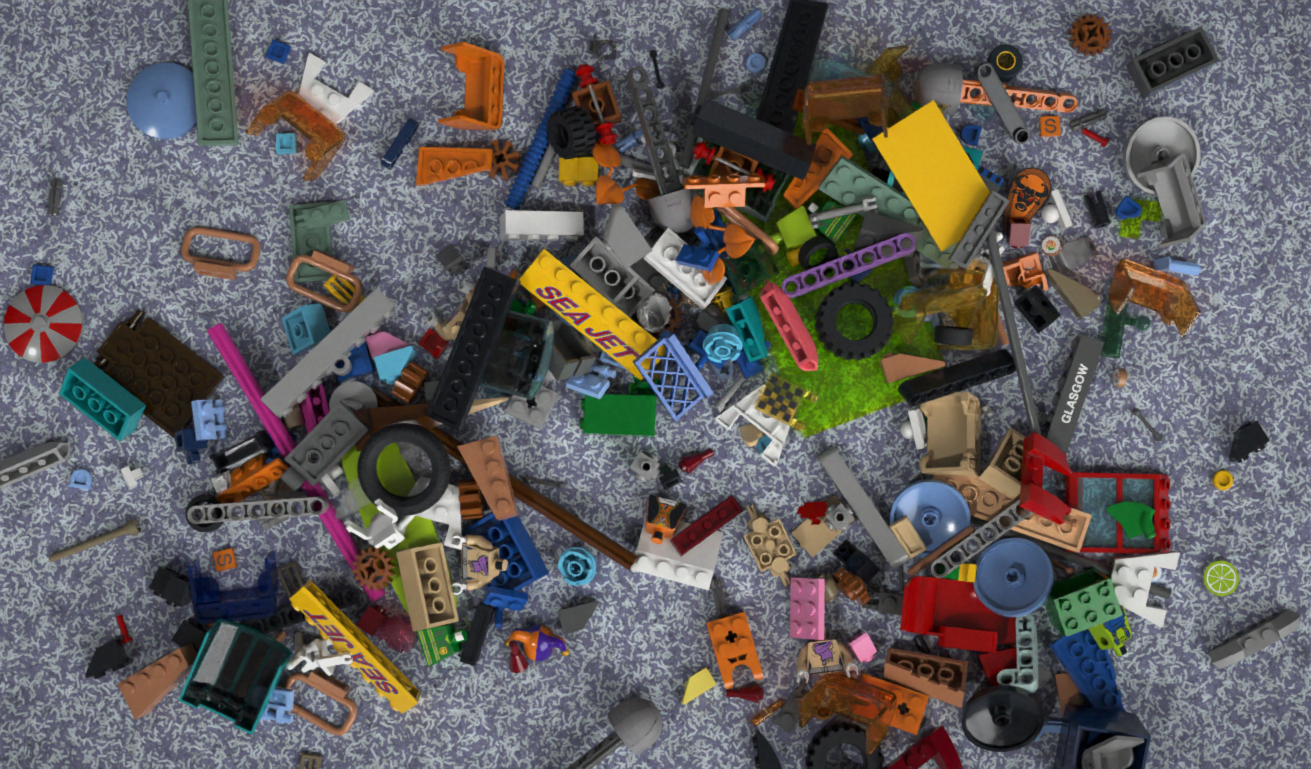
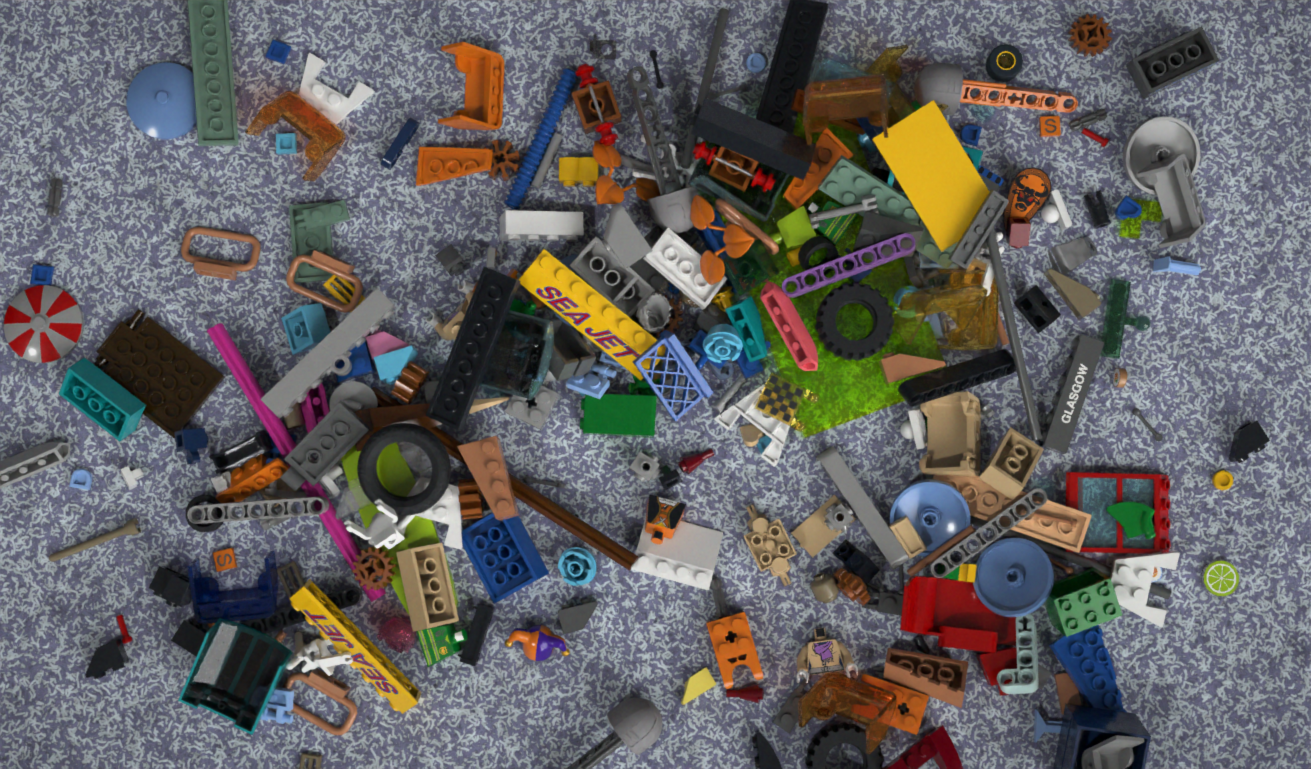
nougat wedge [117,643,198,720] -> none
light blue plate [191,399,228,441] -> none
dark red brick [356,604,388,637] -> none
red tile [418,328,450,360] -> none
tan torso [451,532,508,595] -> none
blue plate [483,586,528,628] -> none
dark red cone [509,641,529,673] -> none
black tyre [547,106,596,160] -> none
medium blue axle [615,128,653,154] -> none
dark red tile [669,495,743,556] -> none
blue plate [675,227,719,272] -> none
orange bracket [682,173,766,208] -> none
medium blue axle [727,9,762,42] -> none
clear orange pin [750,700,784,727] -> none
bright pink plate [790,577,825,640] -> none
red piece [797,501,827,525] -> none
bright pink slope [845,631,877,663] -> none
black tyre [934,326,973,345] -> none
black dish [961,685,1044,752] -> none
piece [974,61,1030,144] -> none
orange slope [1002,251,1049,291] -> none
red wedge [1019,432,1073,525] -> none
tile [1041,236,1062,256] -> none
lime torso [1089,605,1132,657] -> none
clear orange windscreen [1108,259,1201,337] -> none
light grey brick [1210,609,1301,669] -> none

